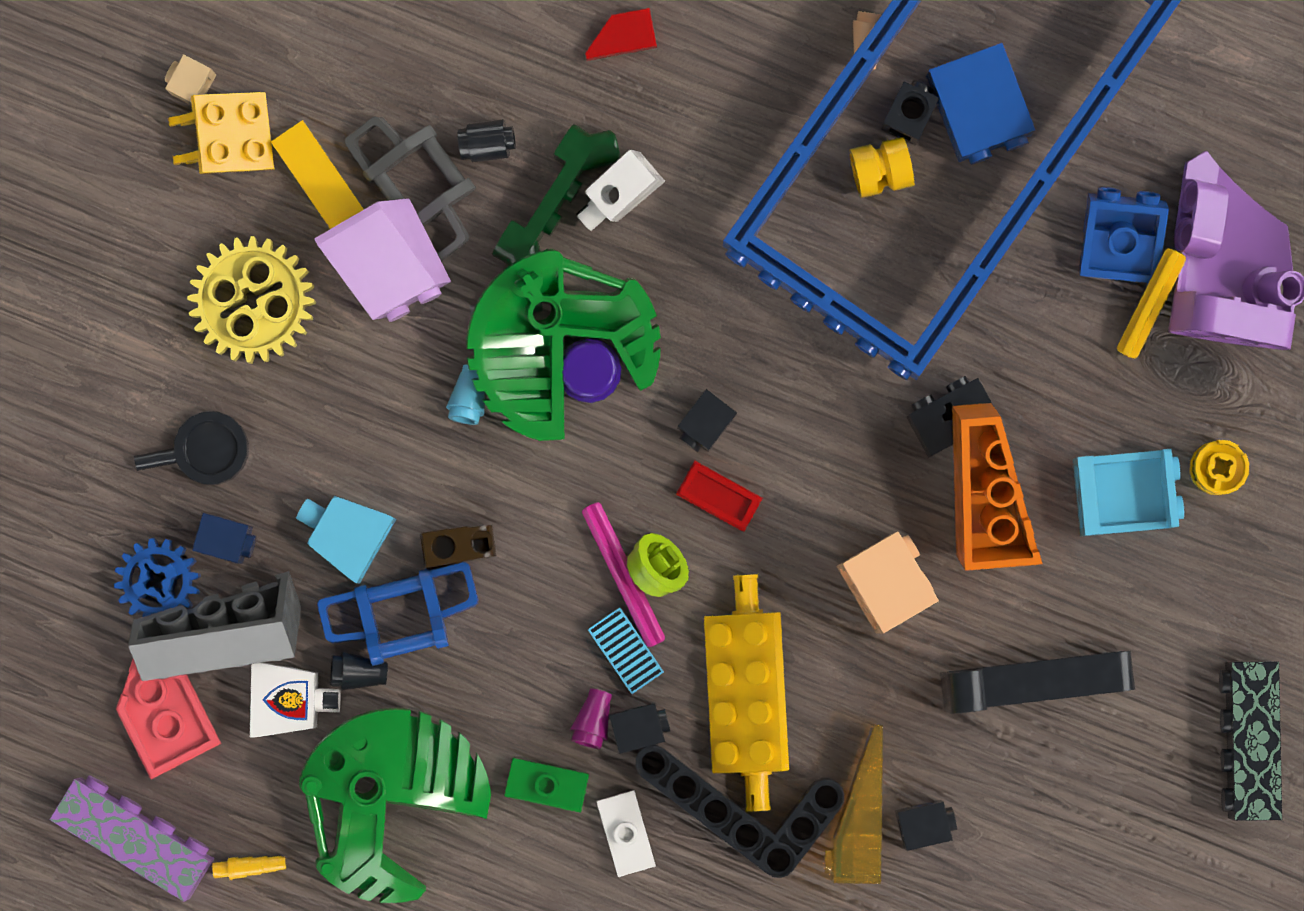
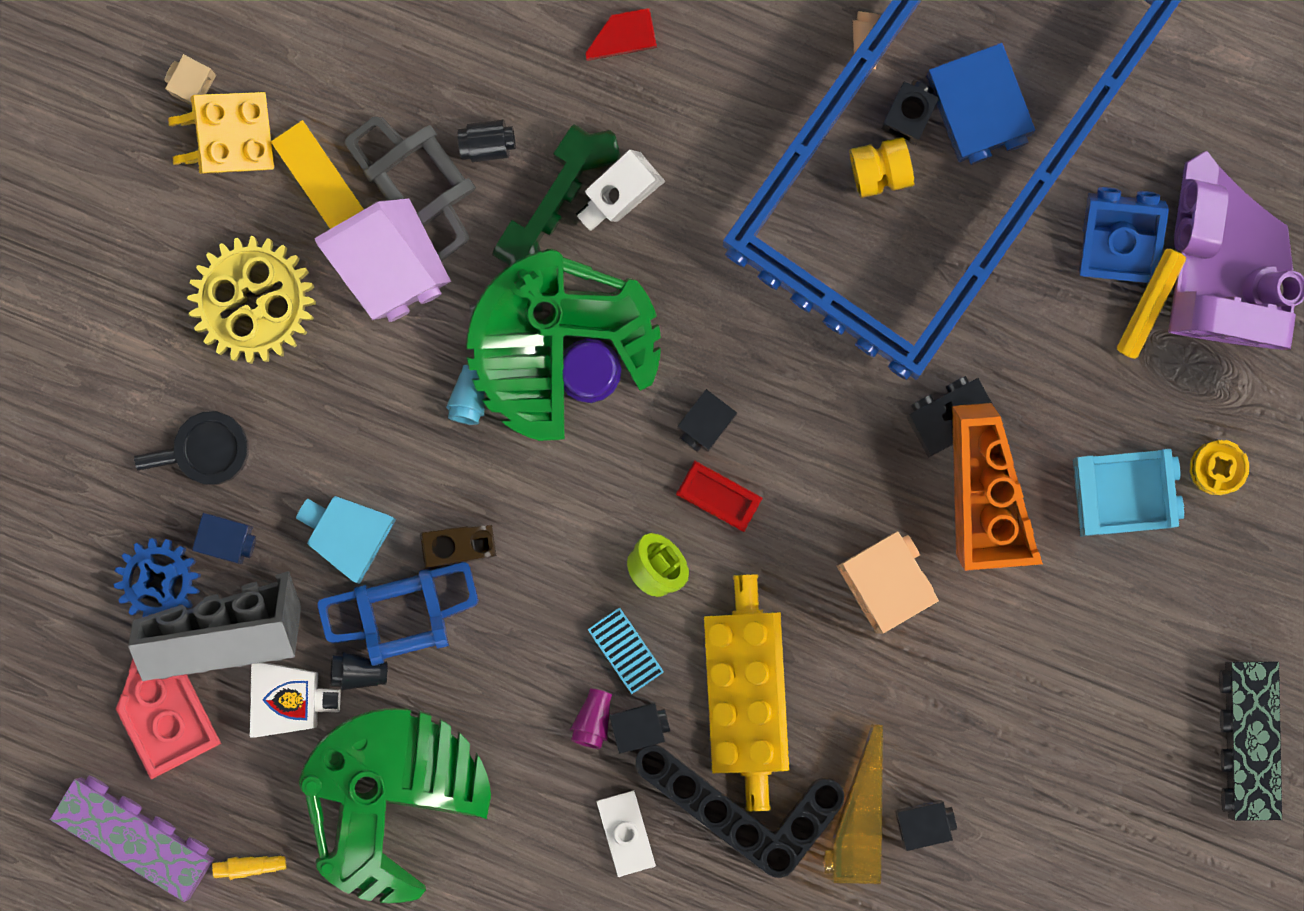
green plate [504,757,589,813] -> none
dark pink axle [582,502,665,647] -> none
black beam [940,650,1135,714] -> none

